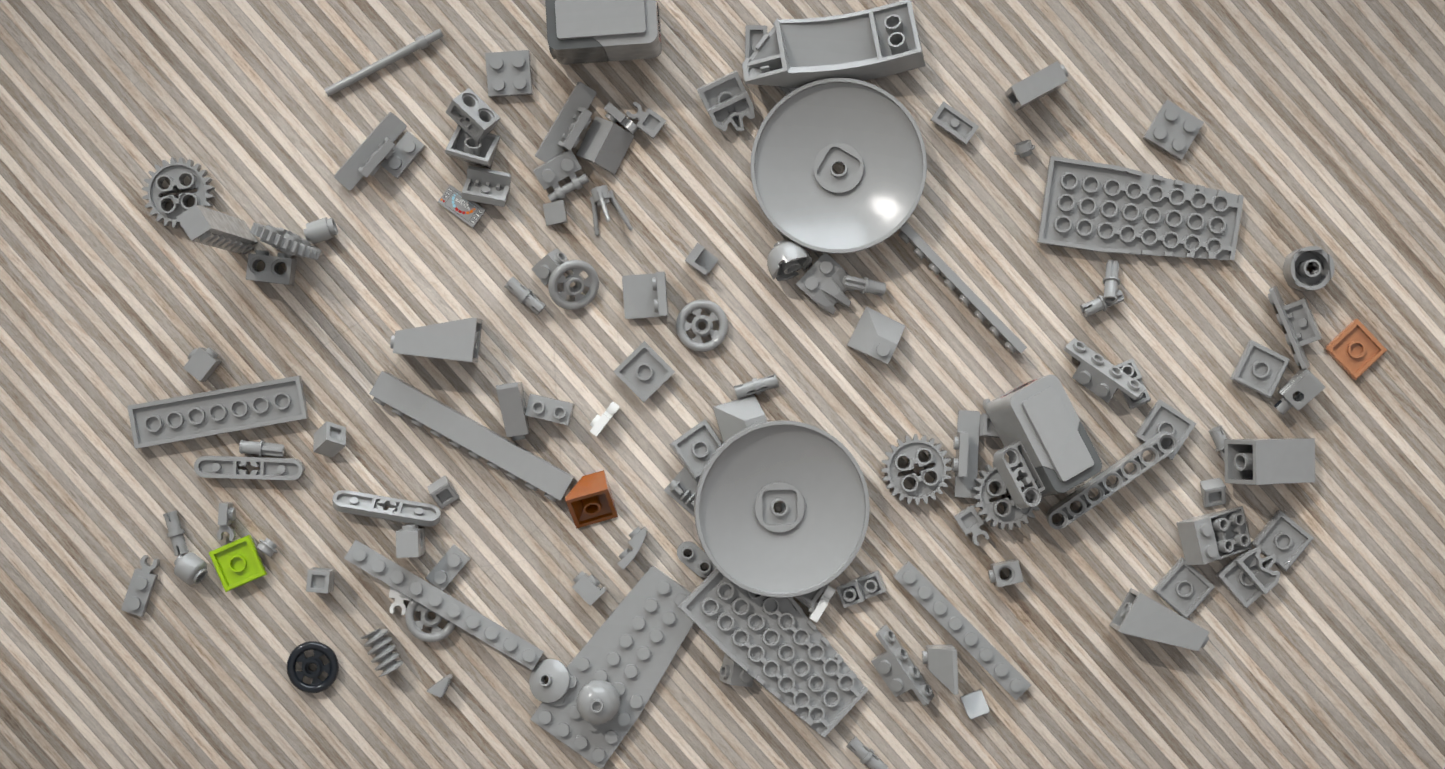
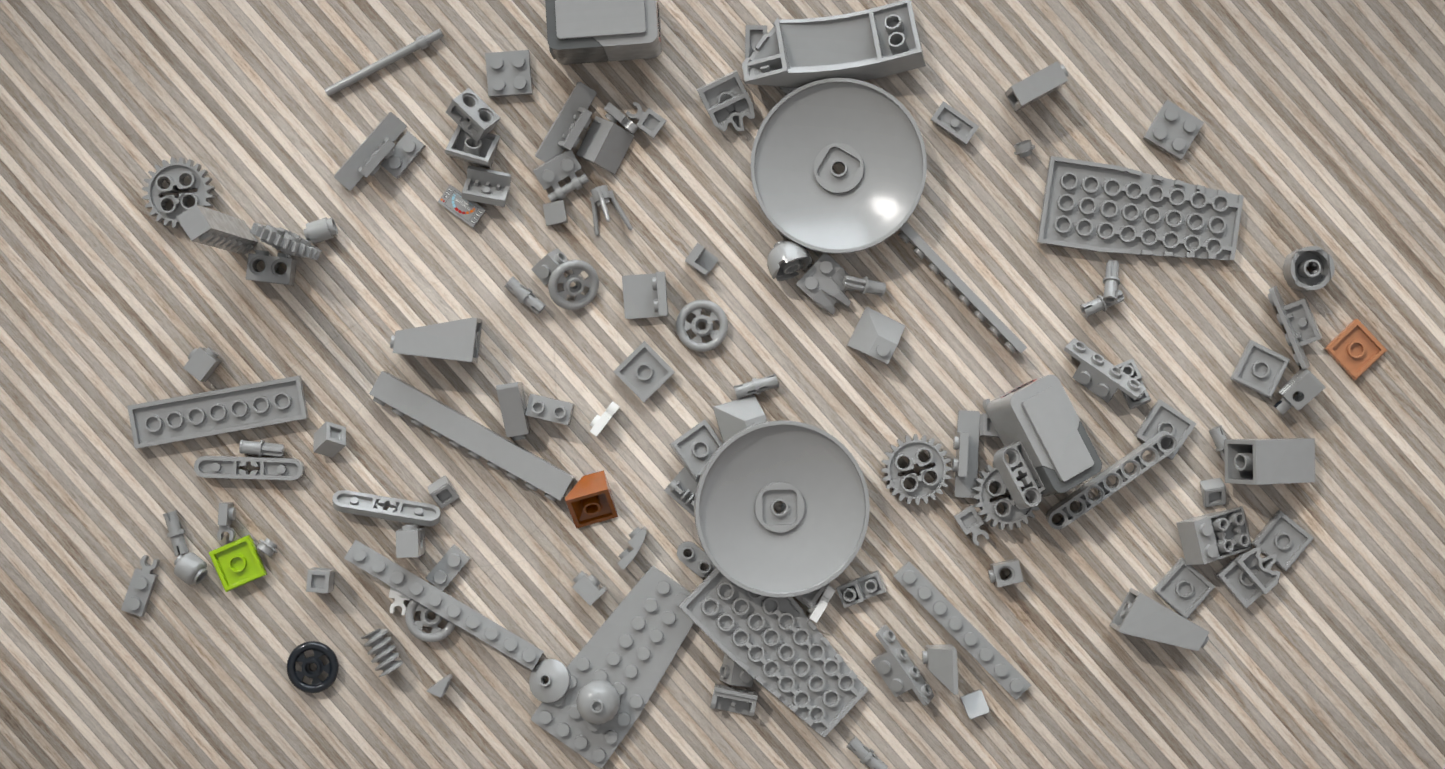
none -> light grey hinge [710,684,758,717]

